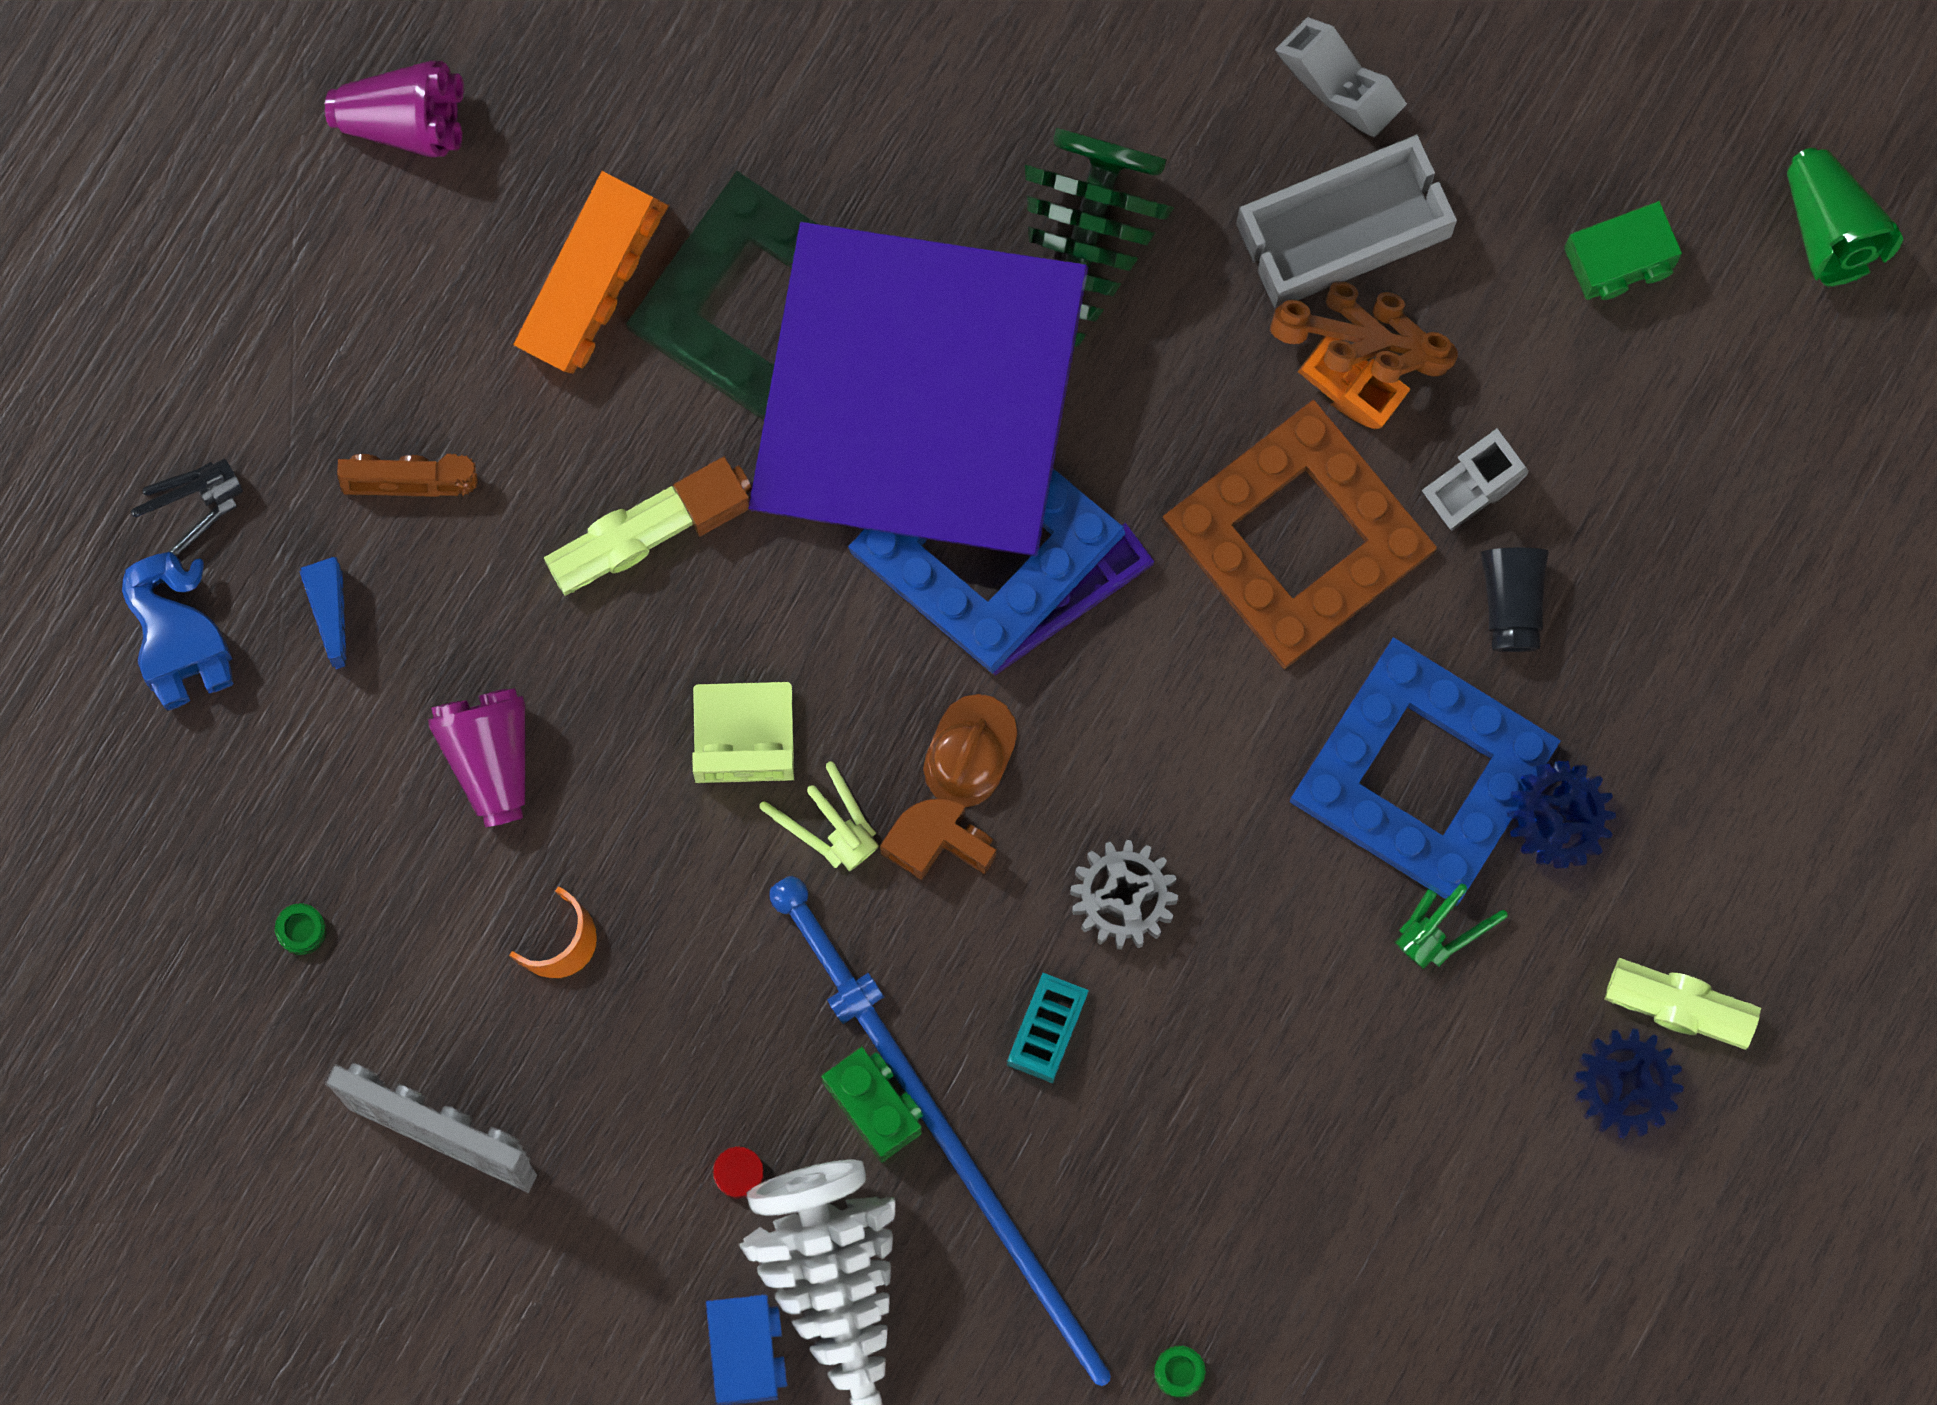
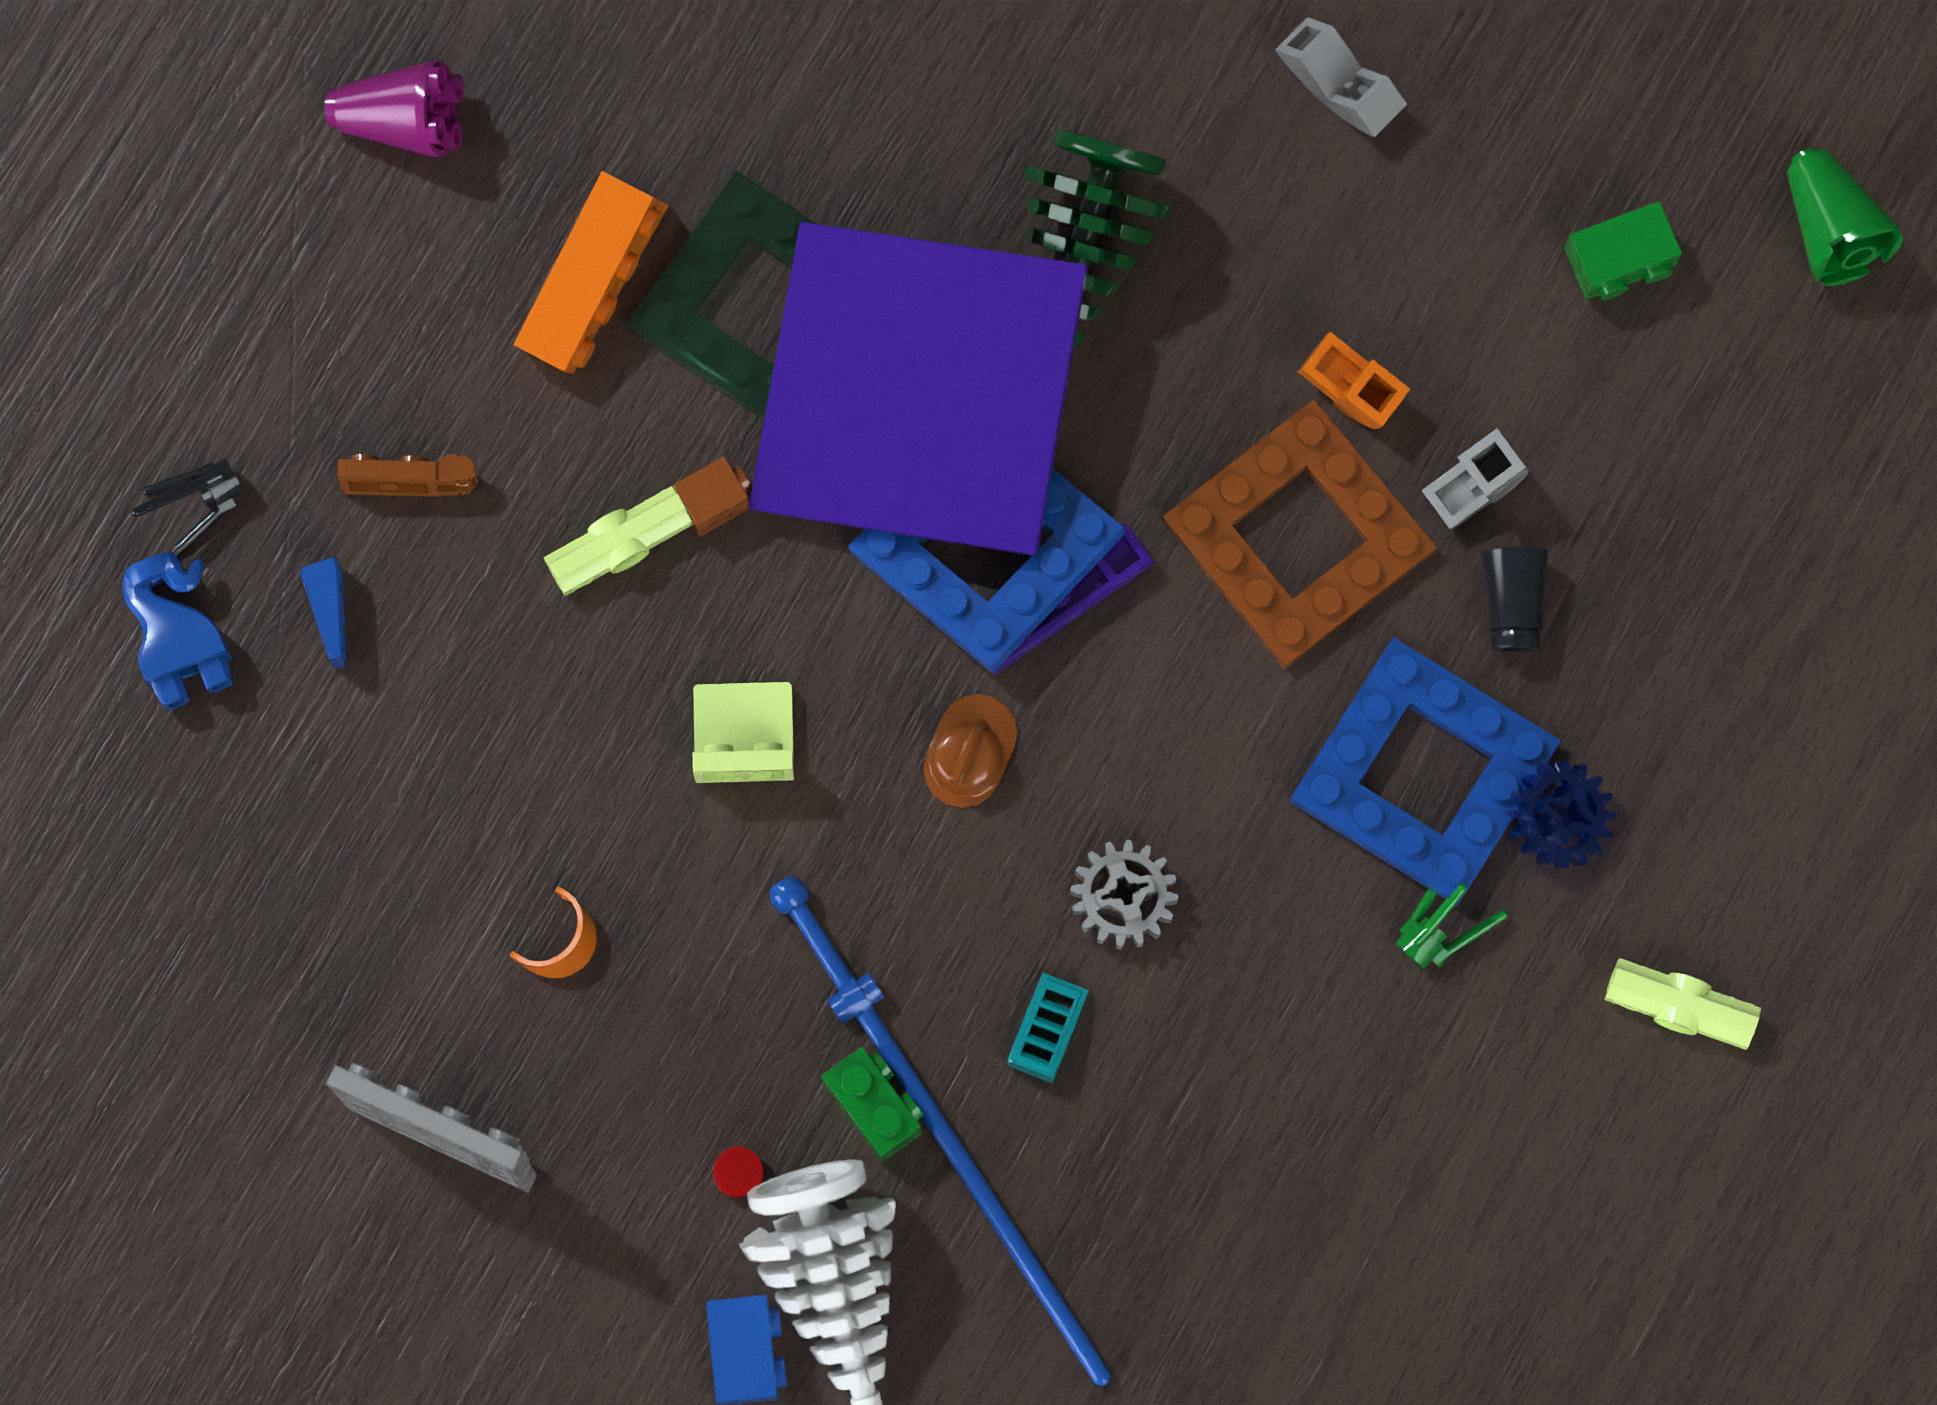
green tile [275,903,326,955] -> none
magenta cone [428,688,525,827] -> none
yellowish green plant [760,762,879,872] -> none
dark orange brick [880,799,996,880] -> none
green tile [1154,1346,1205,1398] -> none
light grey piece [1236,135,1457,310] -> none
dark orange plant [1270,281,1458,383] -> none
clear blue gear [1573,1028,1684,1139] -> none

